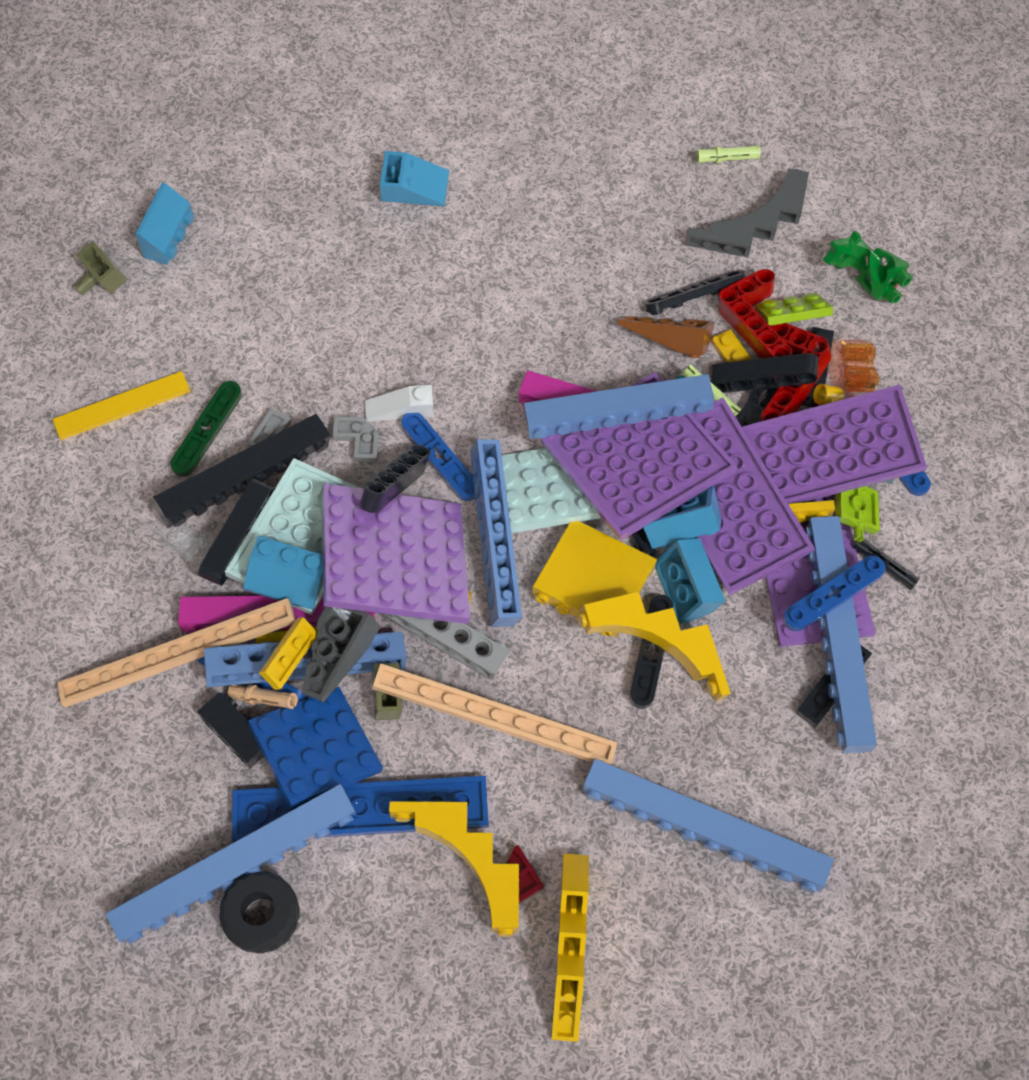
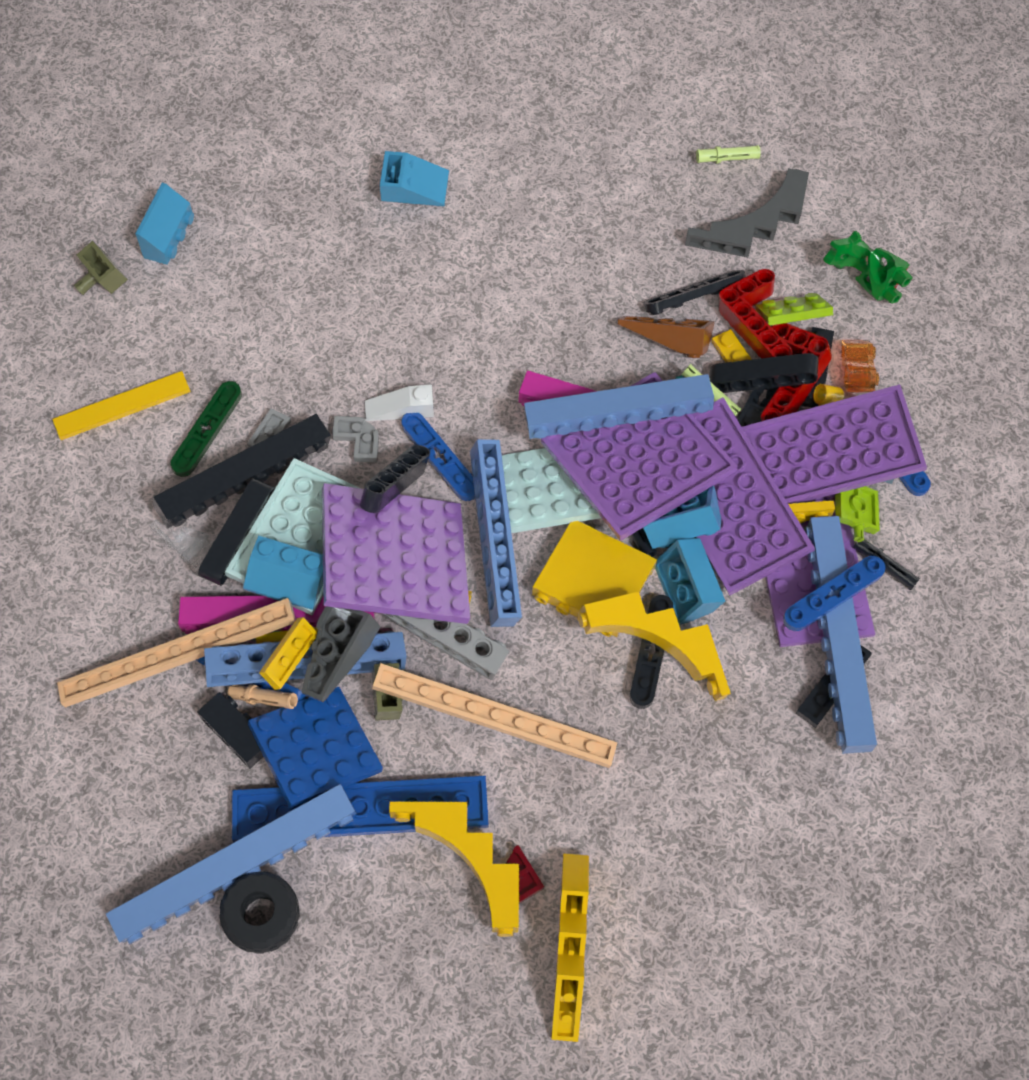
medium blue brick [582,758,834,893] -> none

